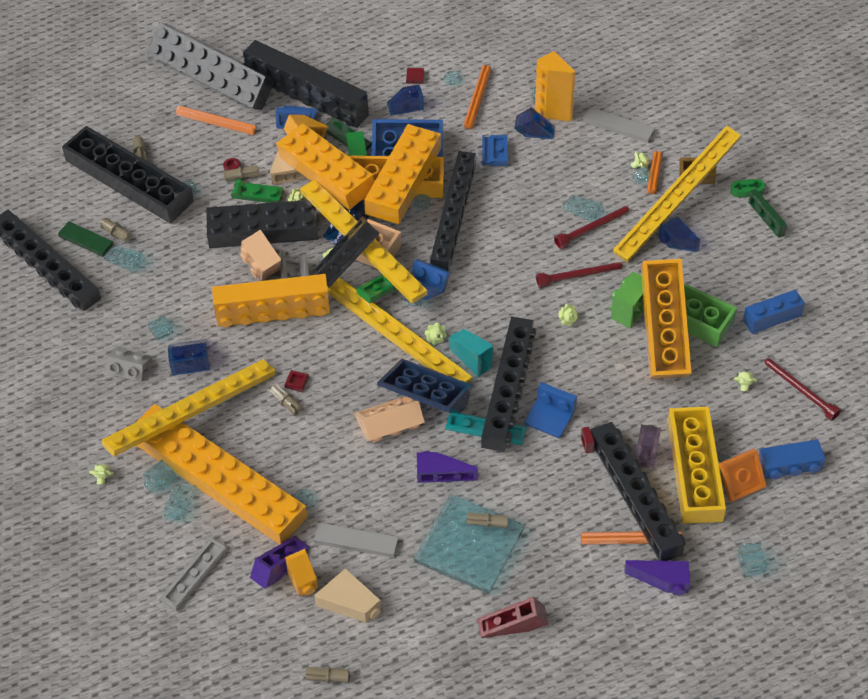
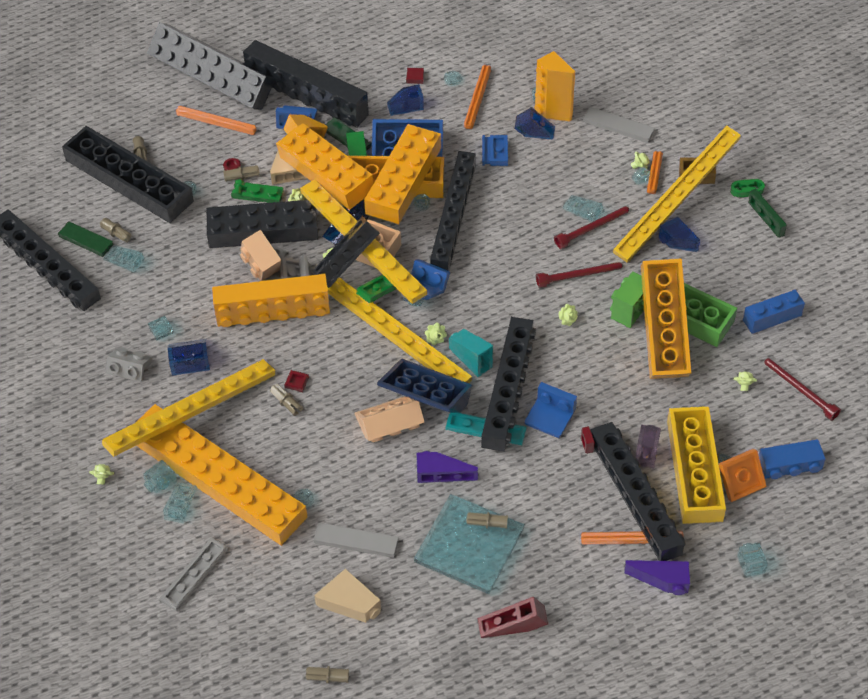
dark purple slope [250,536,310,589] -> none
light orange slope [285,549,318,597] -> none

